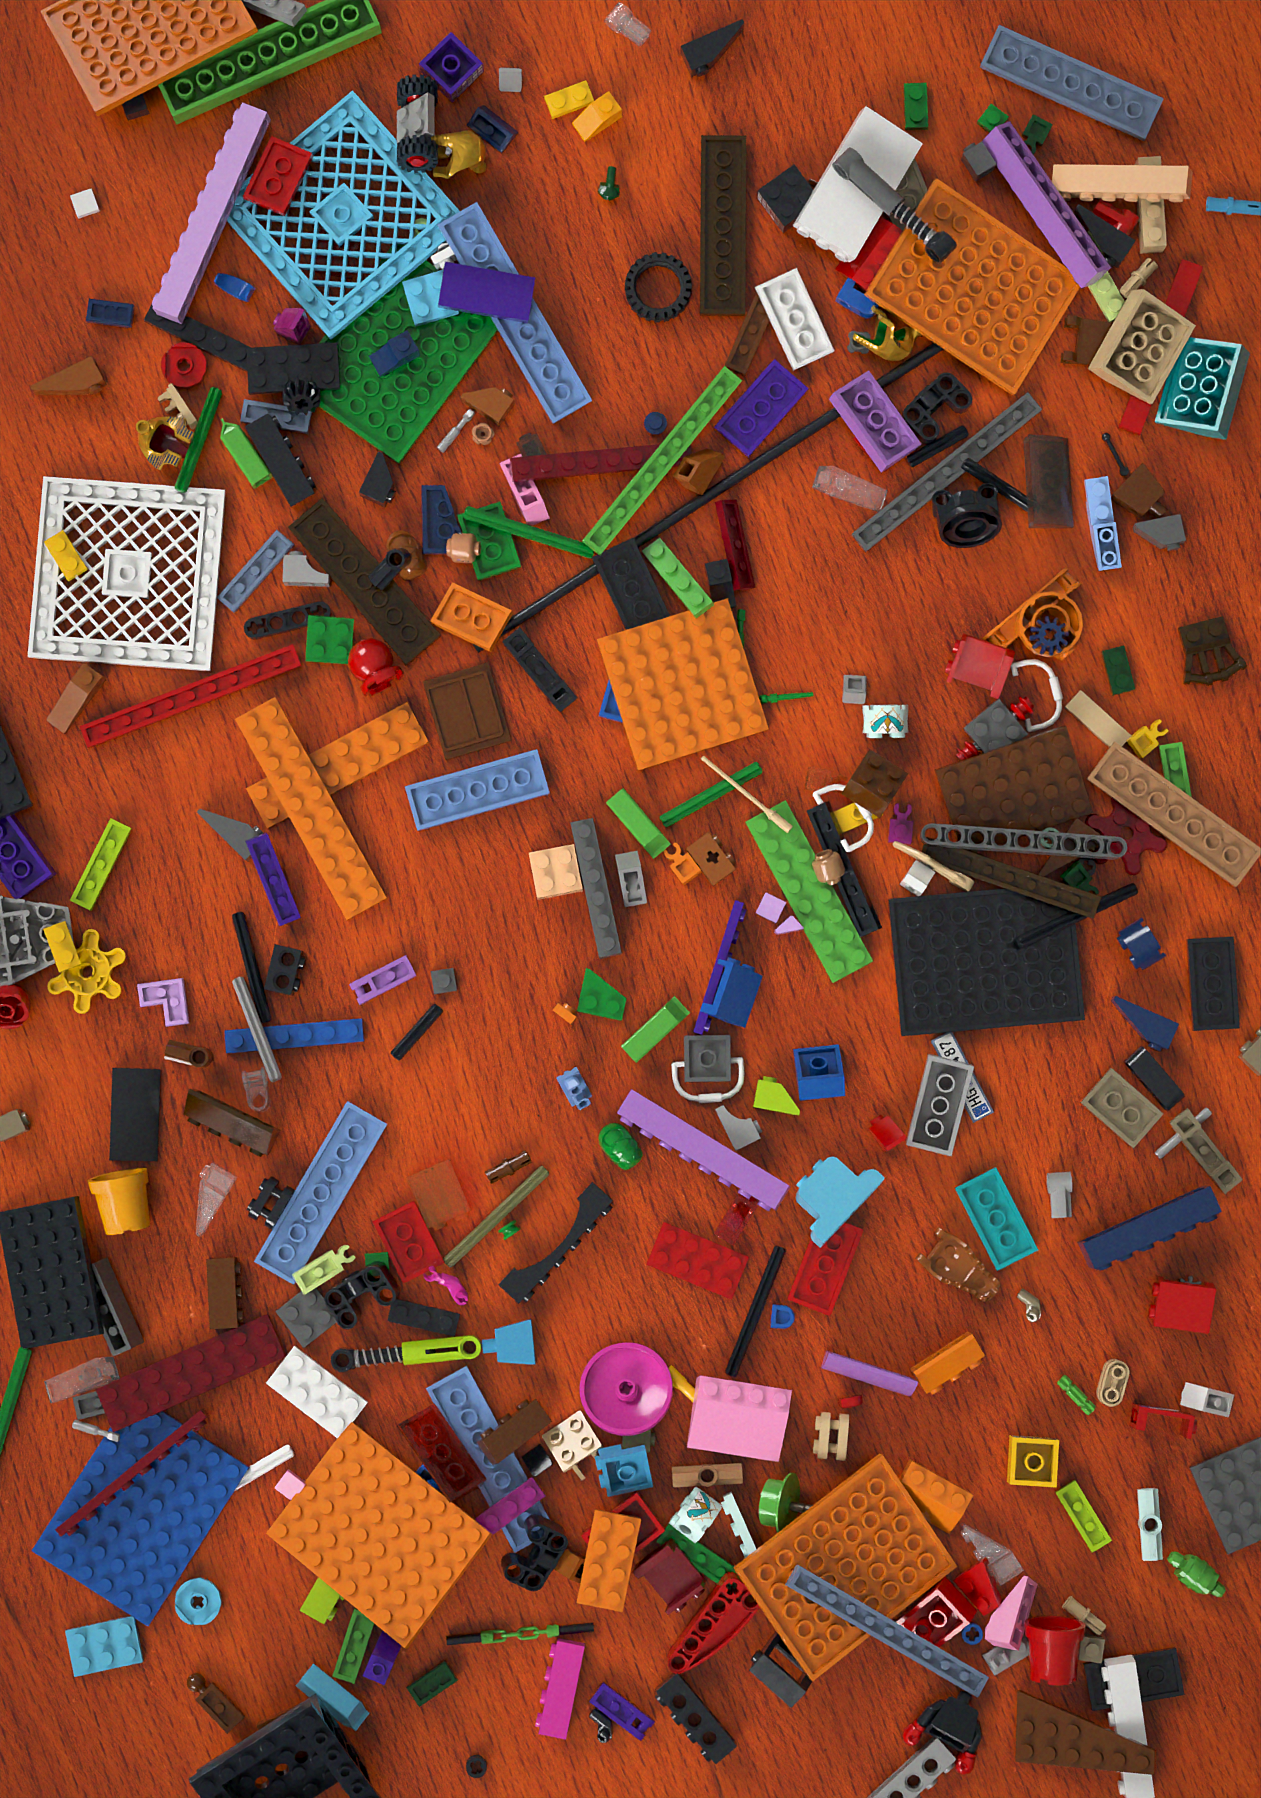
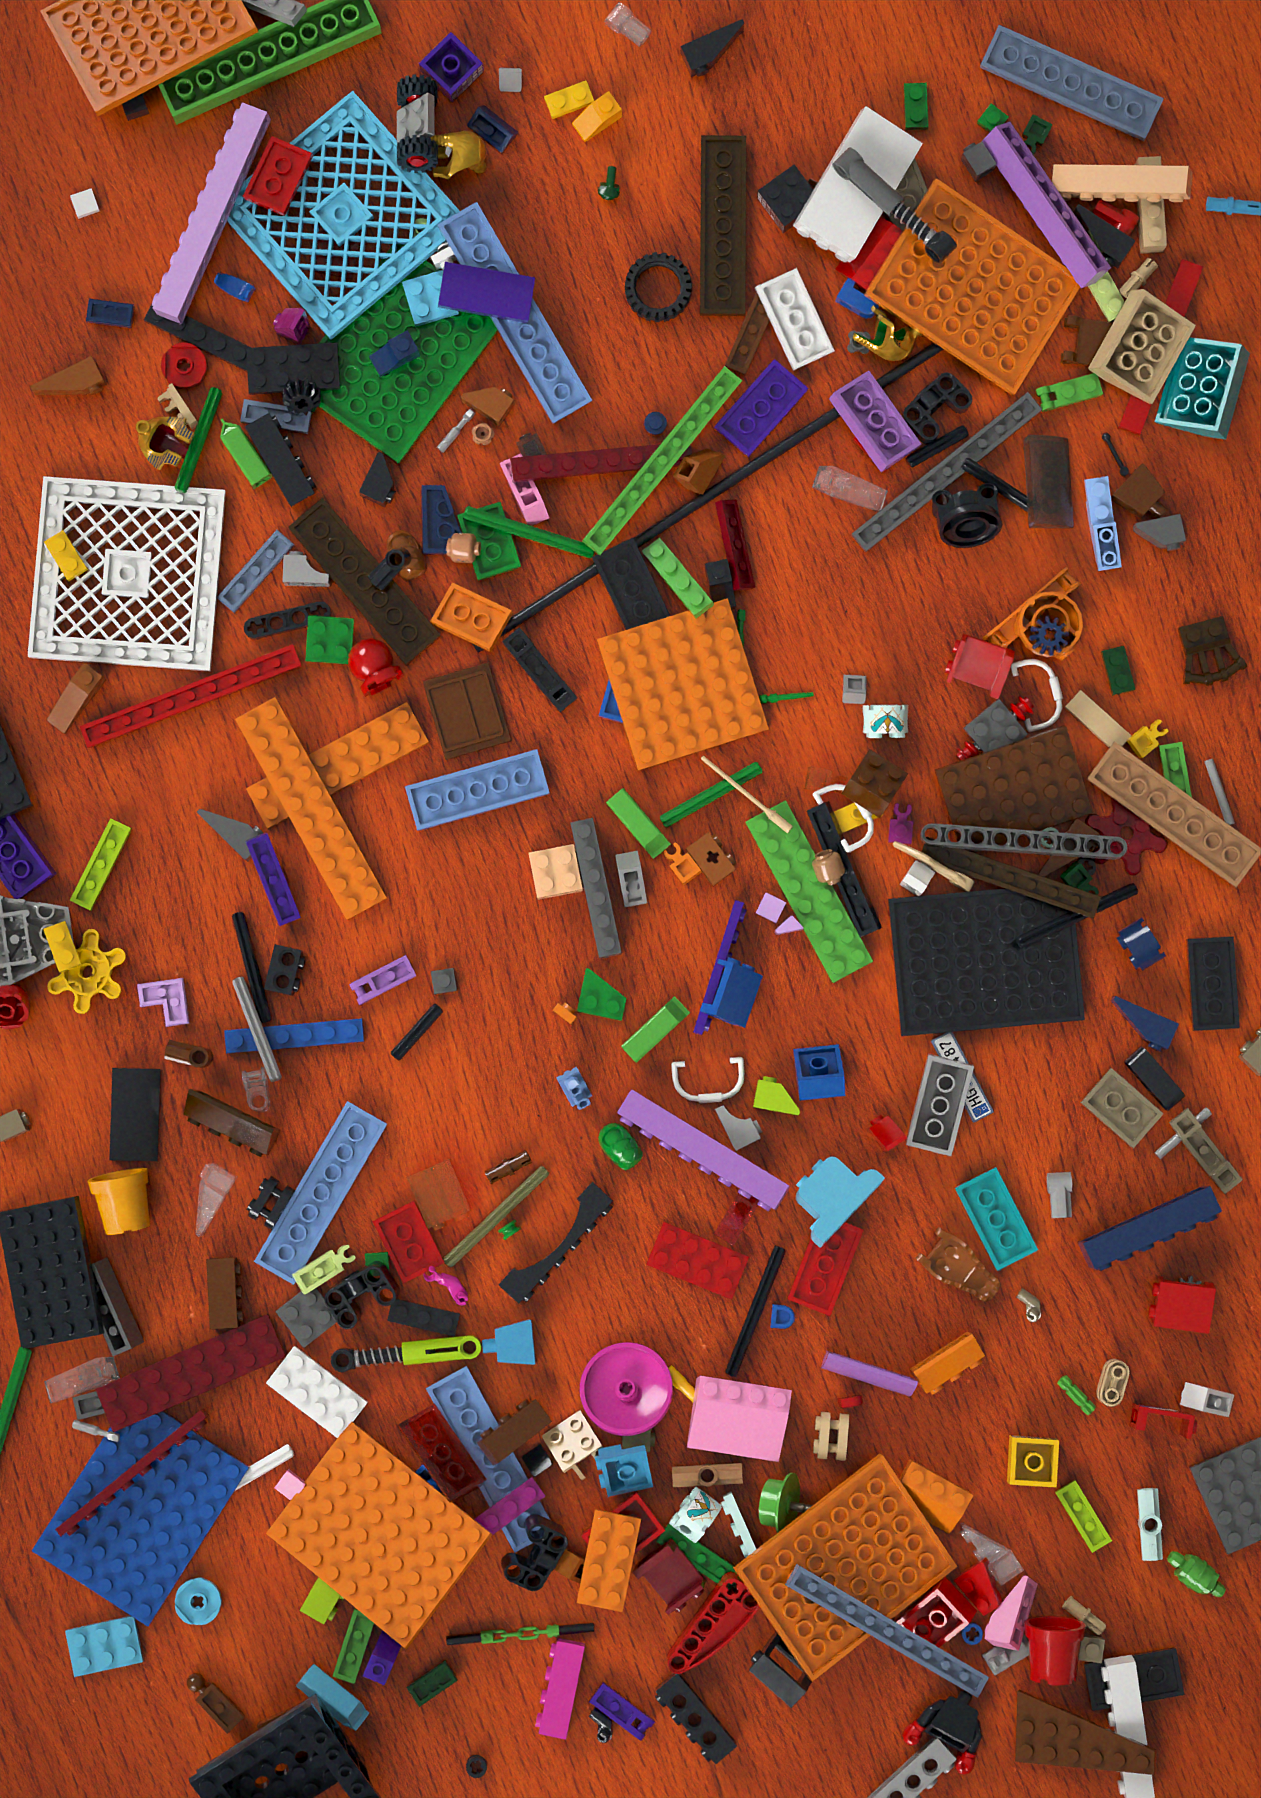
dark grey plate [684,1035,731,1082] -> none
none -> bright green plate [1036,373,1103,412]
none -> light grey bar [1204,759,1235,825]

